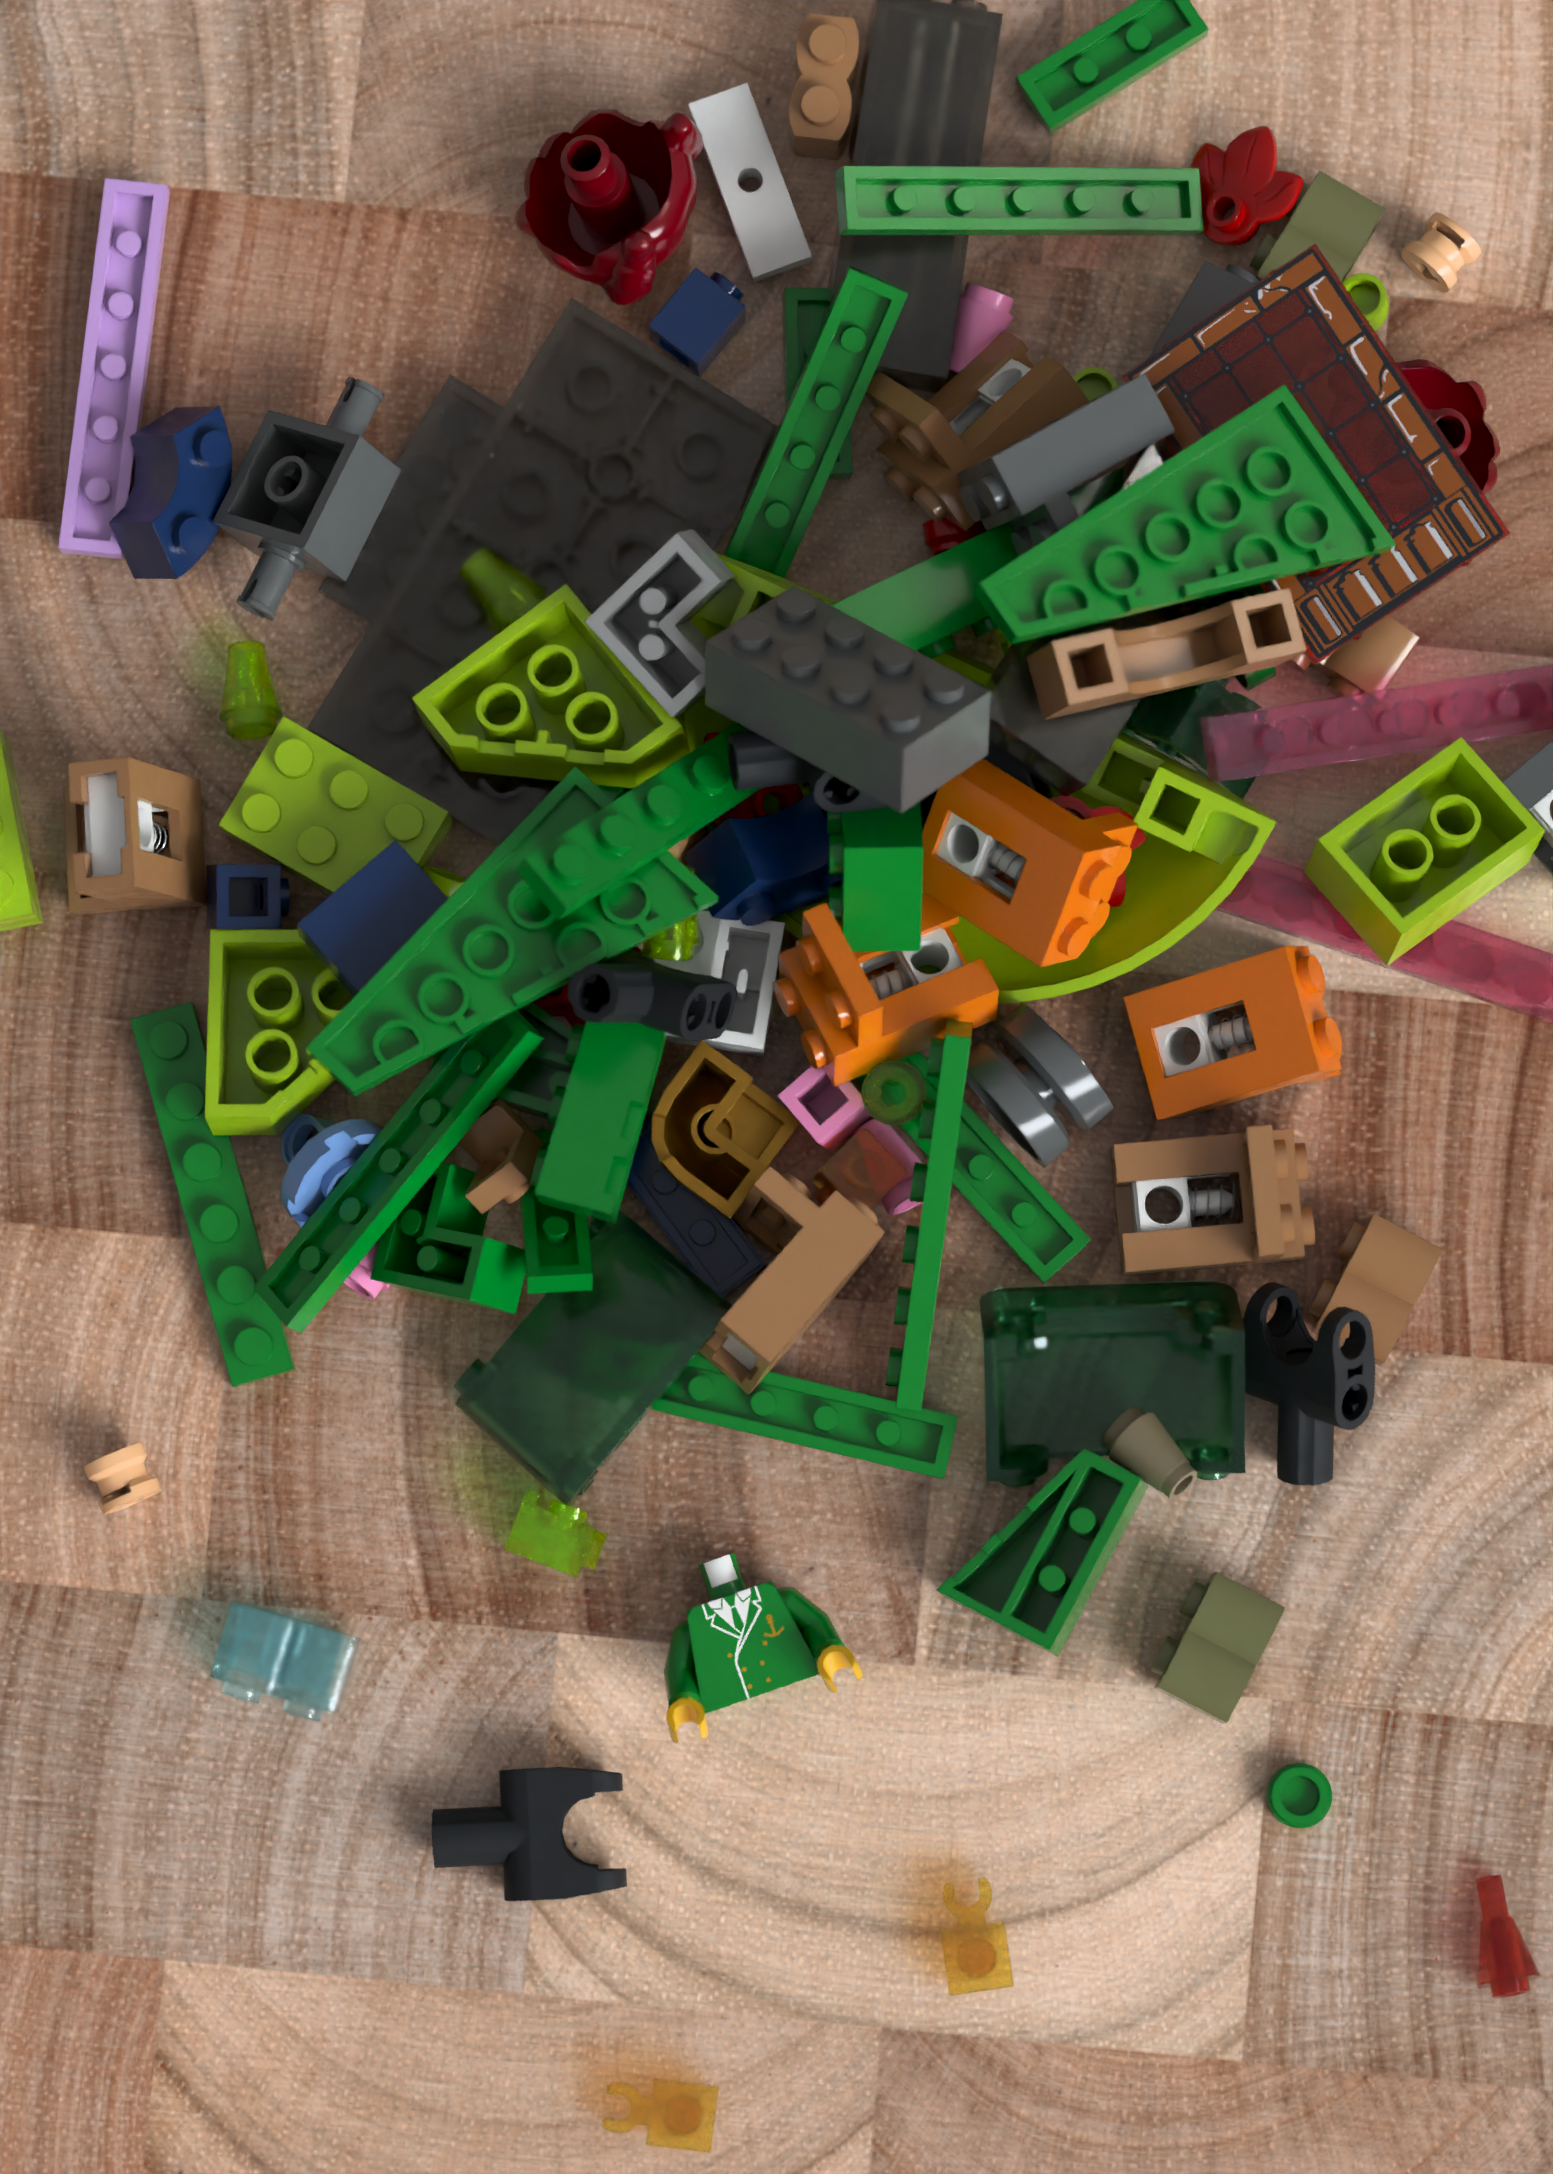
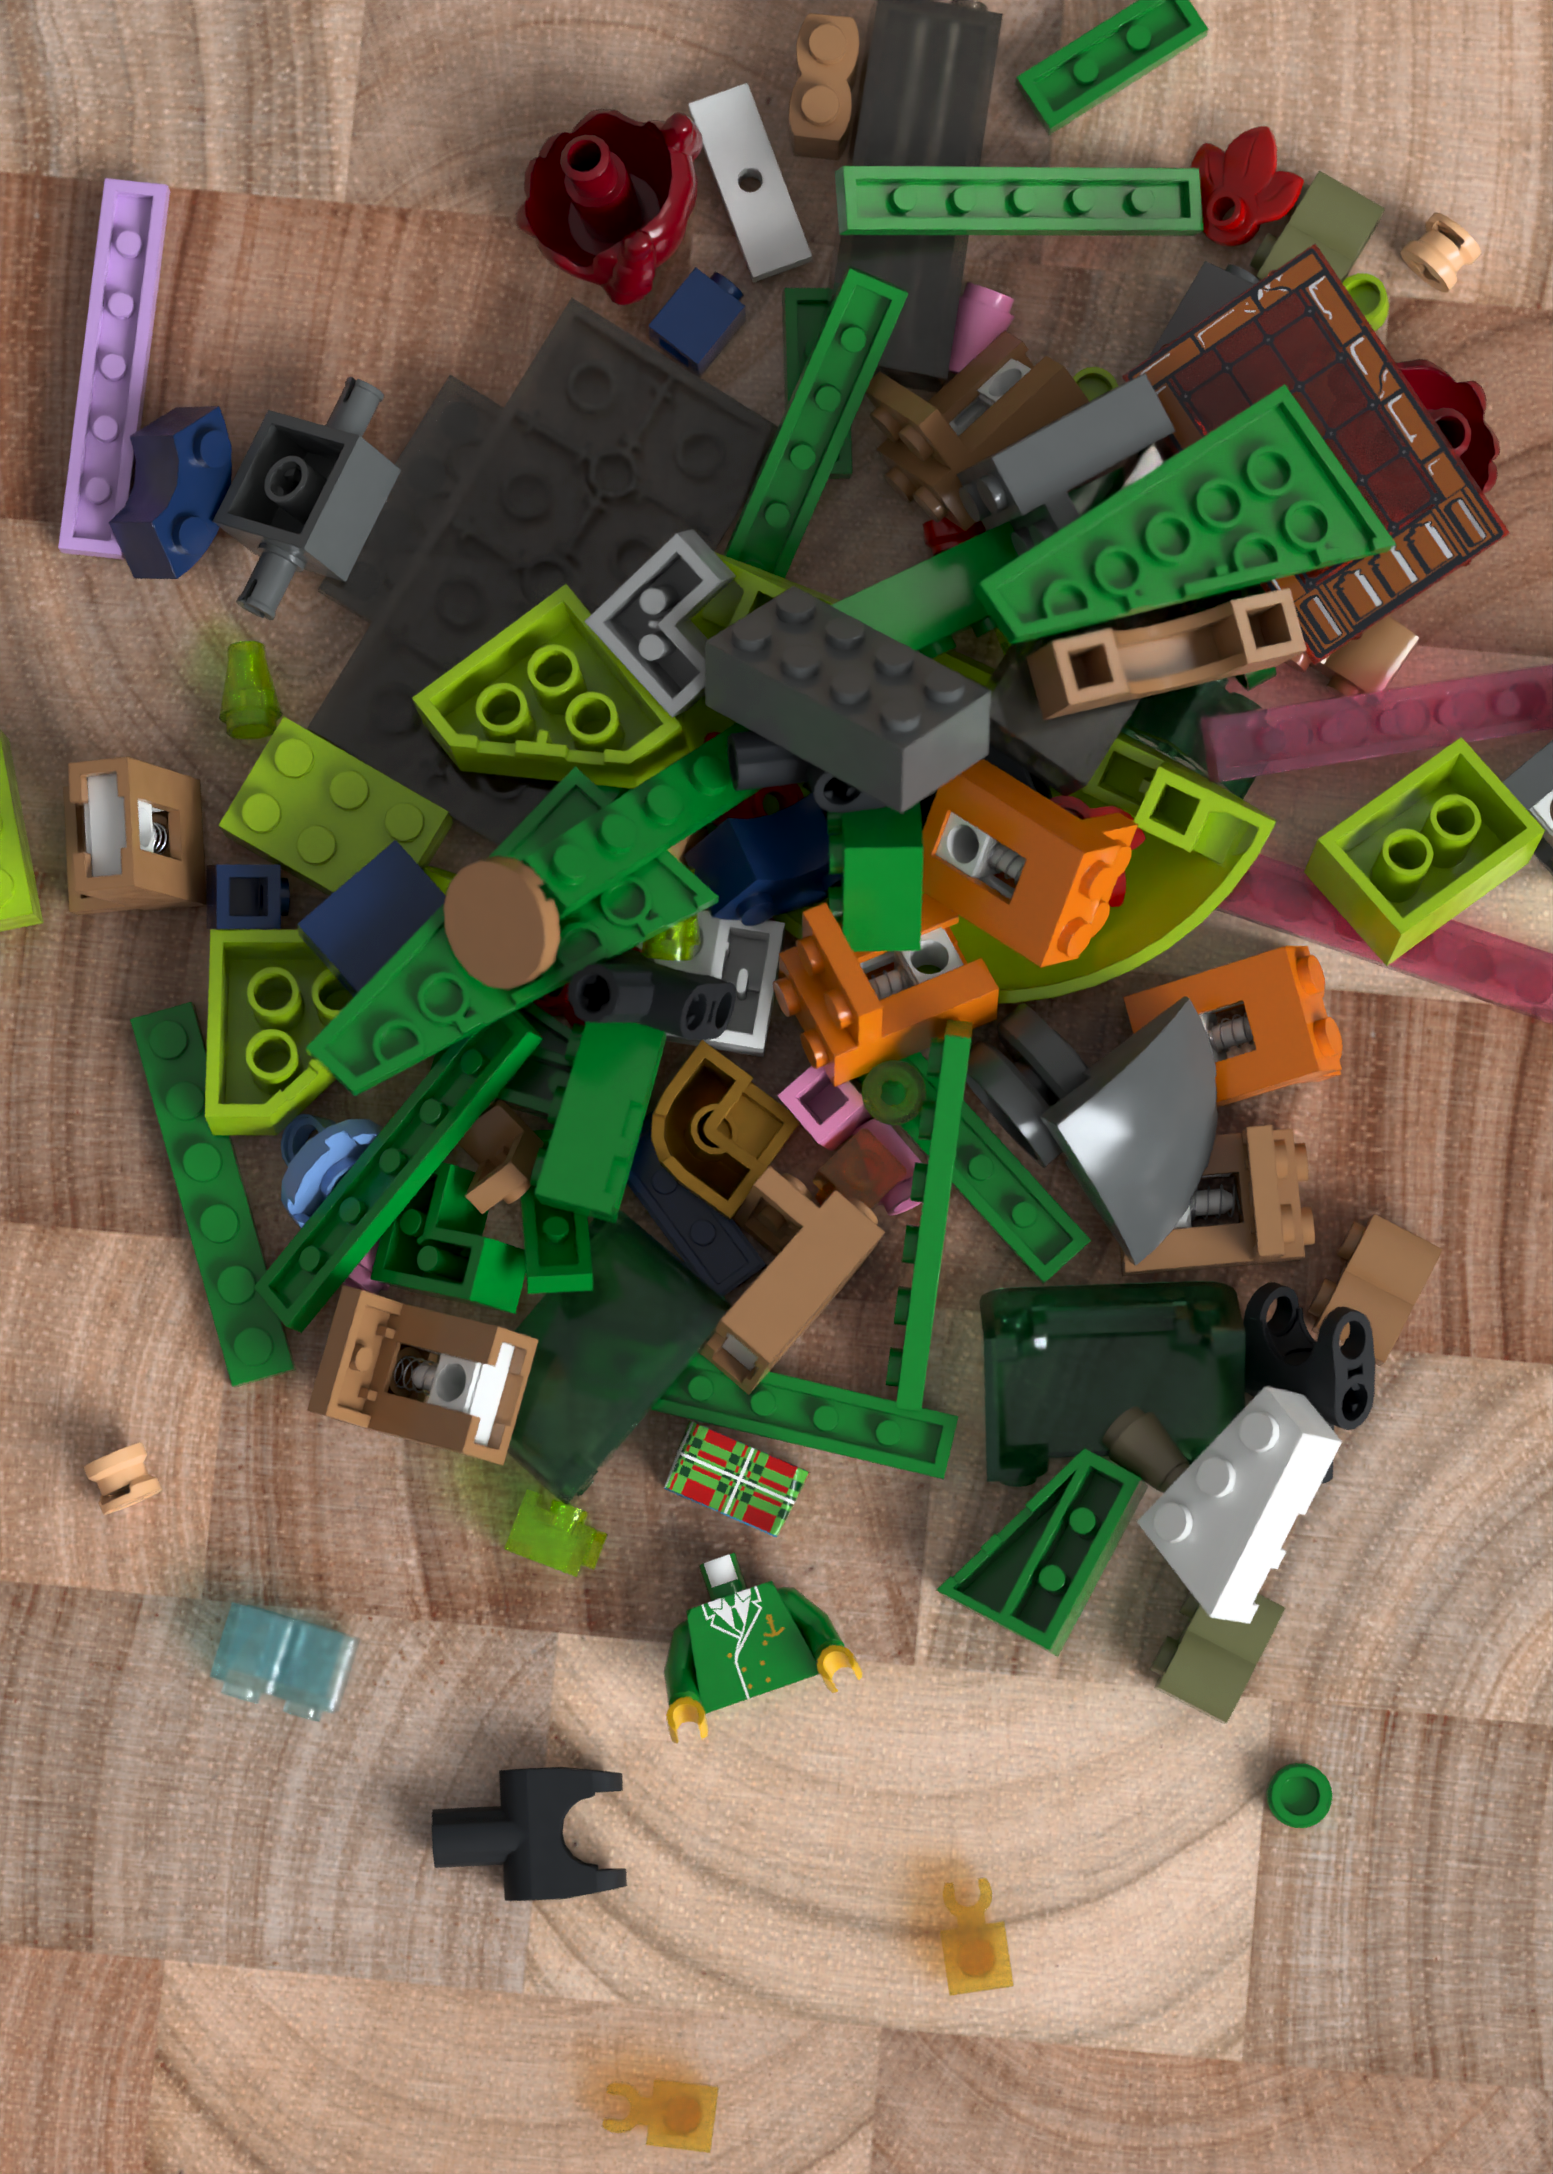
clear neon green cone [459,547,547,632] -> none
clear red cone [1476,1875,1541,1999] -> none
none -> medium nougat brick [307,1285,538,1465]
none -> medium nougat tile [444,856,560,989]
none -> piece [664,1420,811,1538]
none -> dark grey brick [1040,996,1218,1266]
none -> white wedge [1137,1386,1342,1624]

